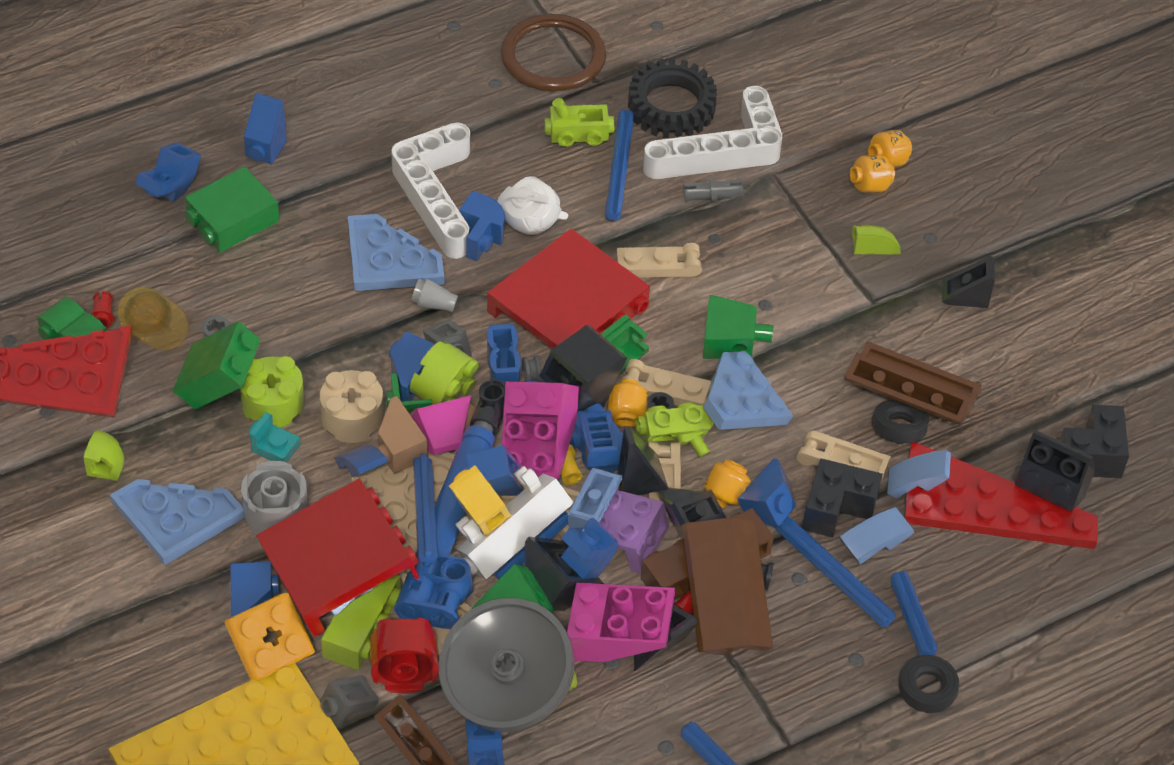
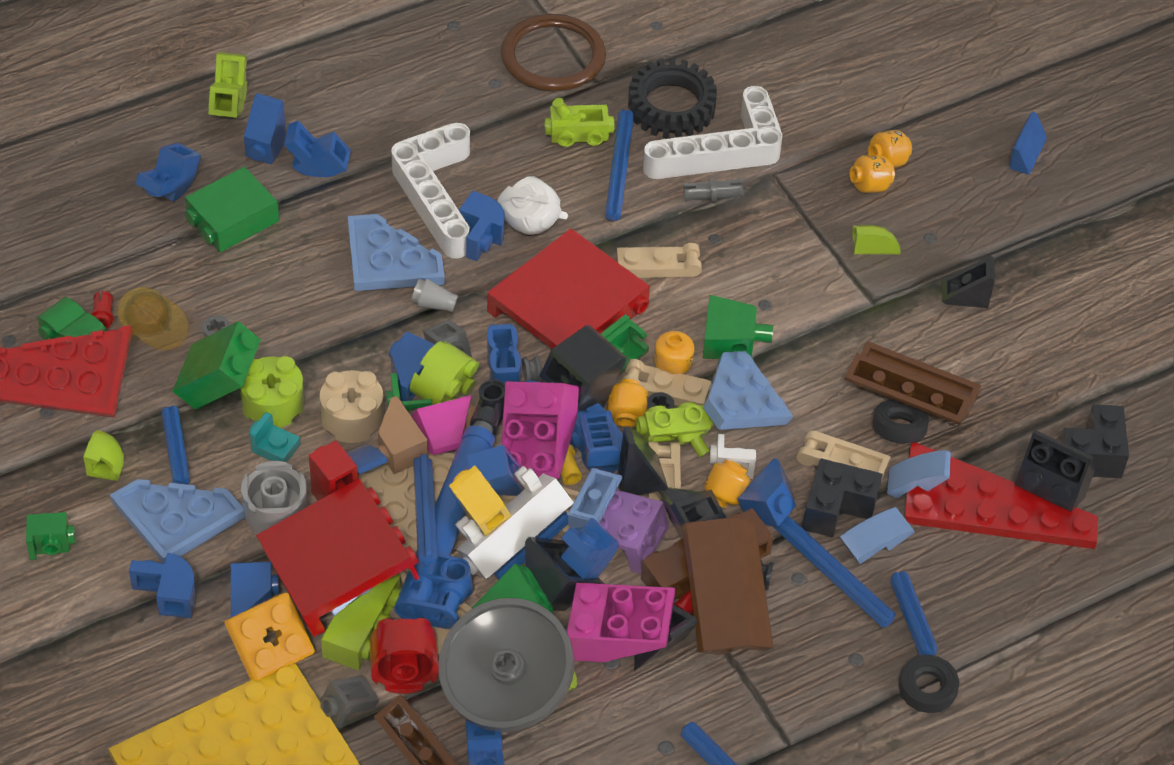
none -> green brick [26,512,76,560]
none -> blue brick [129,553,197,618]
none -> blue axle [161,406,190,485]
none -> lime brick [208,52,248,118]
none -> blue brick [284,121,351,178]
none -> red brick [309,440,358,501]
none -> light orange head [654,331,694,374]
none -> white bracket [710,434,756,479]
none -> blue slope [1009,112,1047,174]

